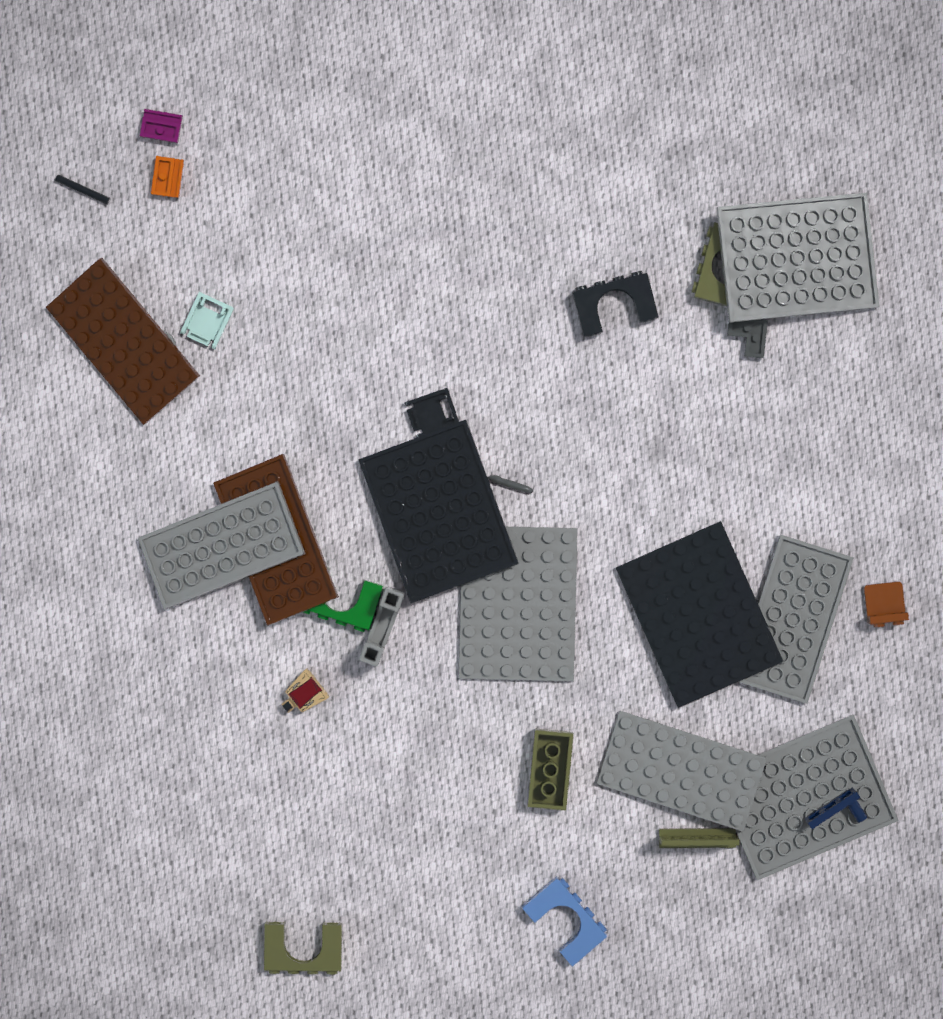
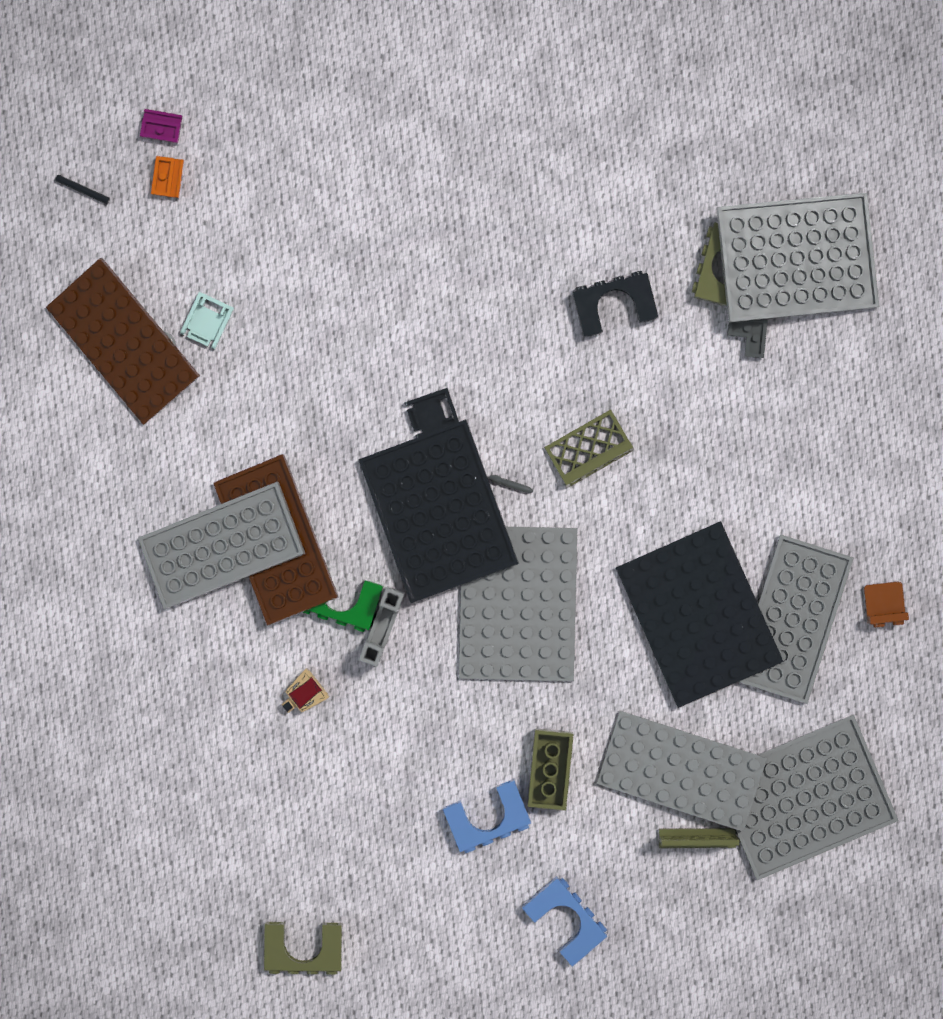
dark blue piece [804,787,867,829] -> none
none -> medium blue arch [443,779,531,853]
none -> olive fence [544,410,634,488]

